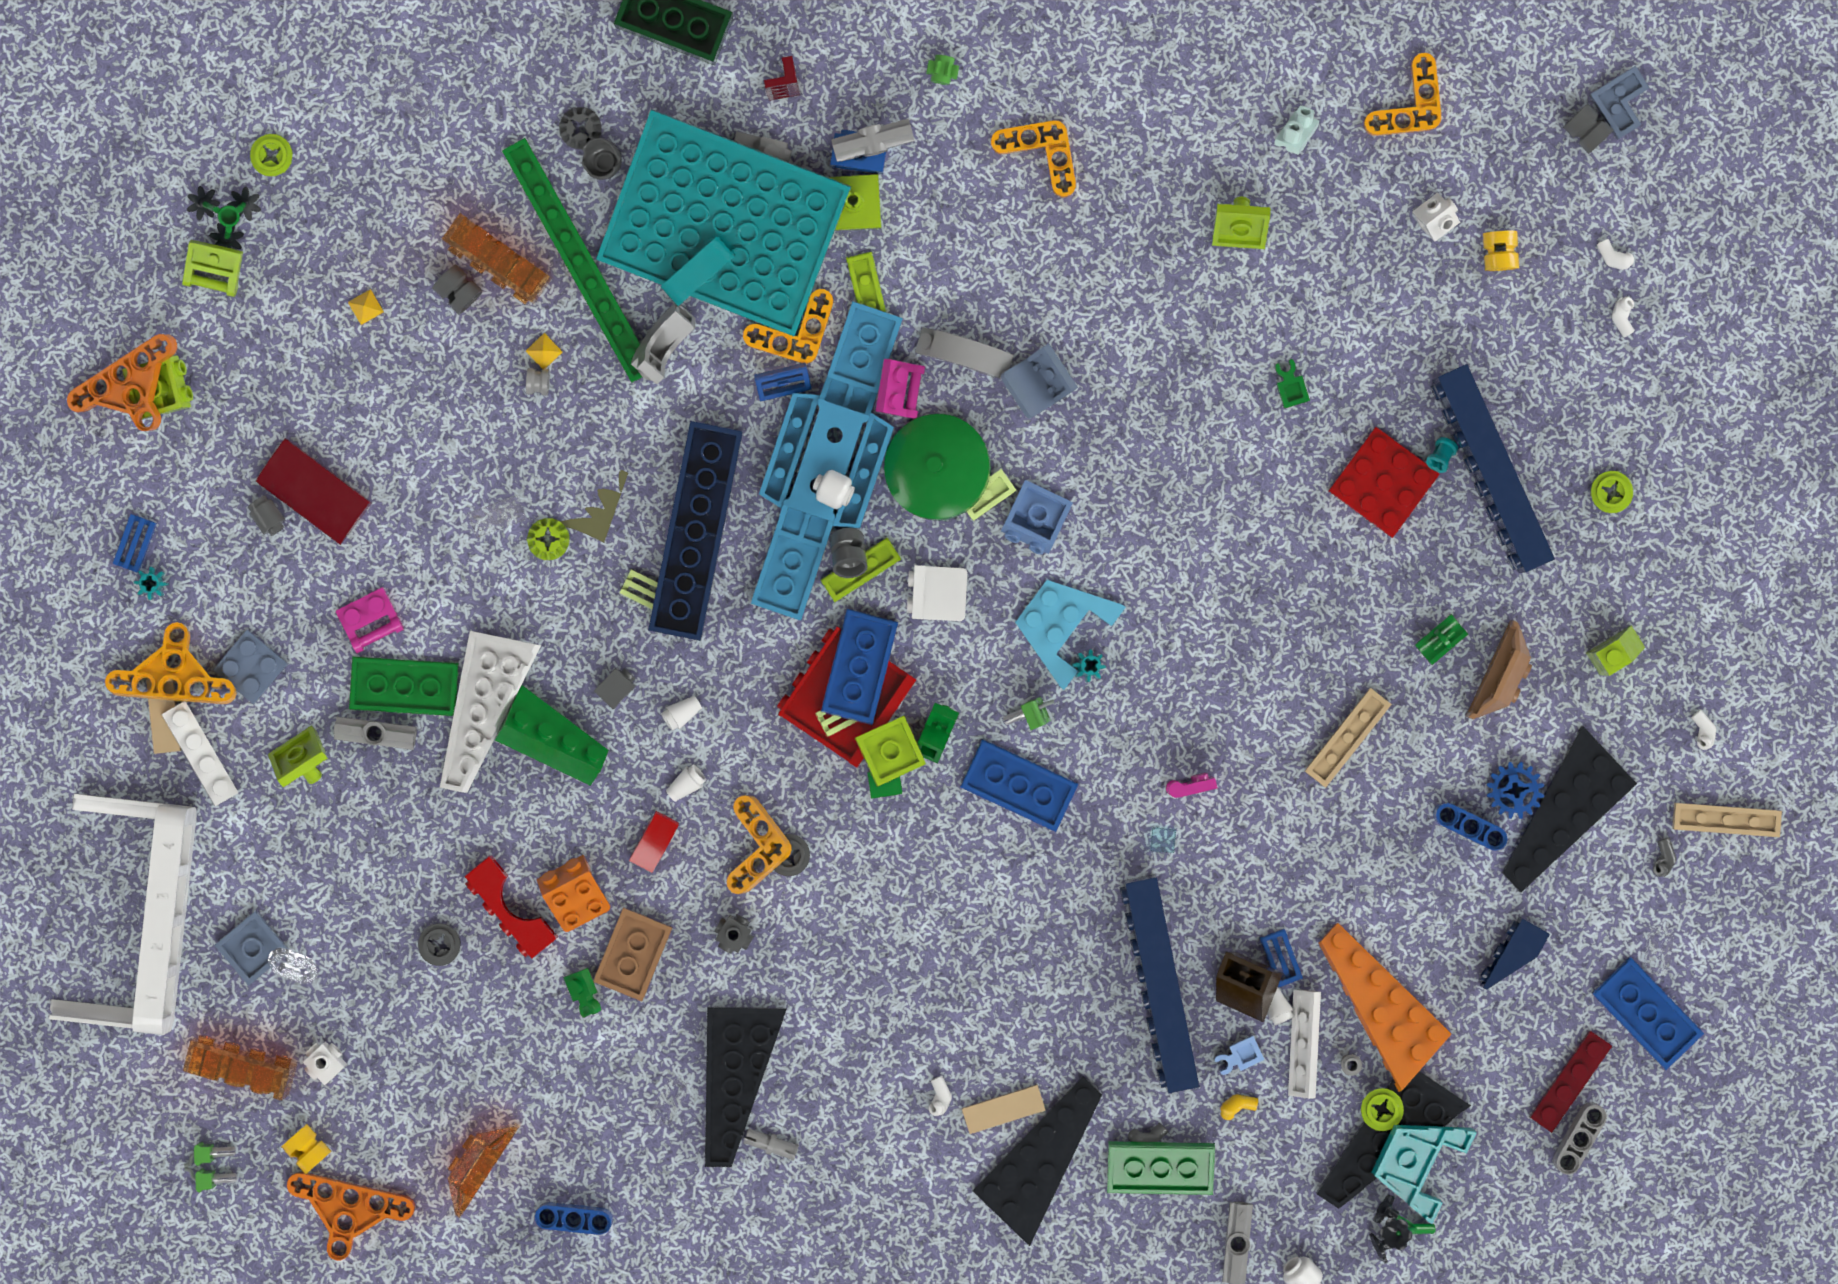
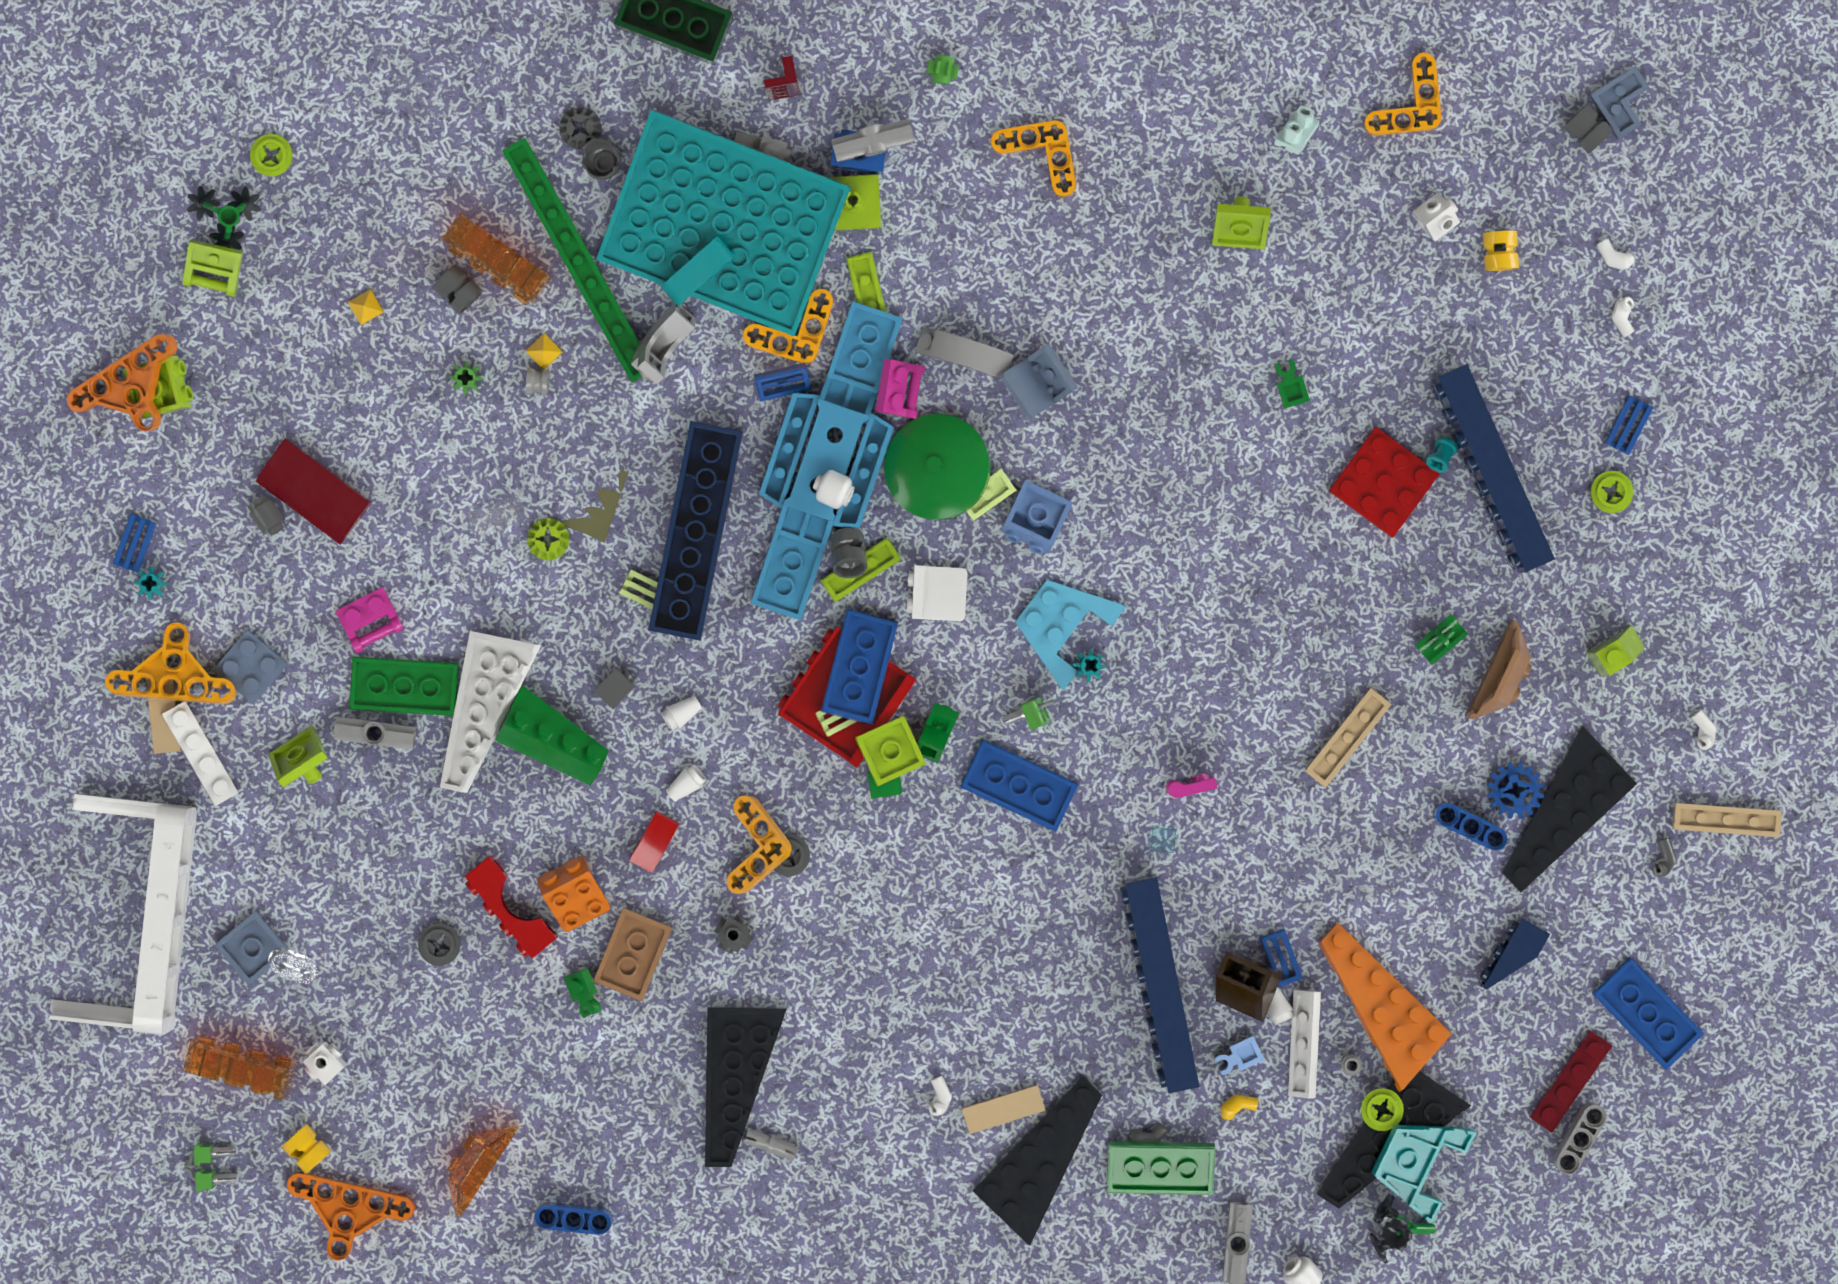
none -> bright green gear [449,361,484,395]
none -> blue tile [1605,396,1653,455]

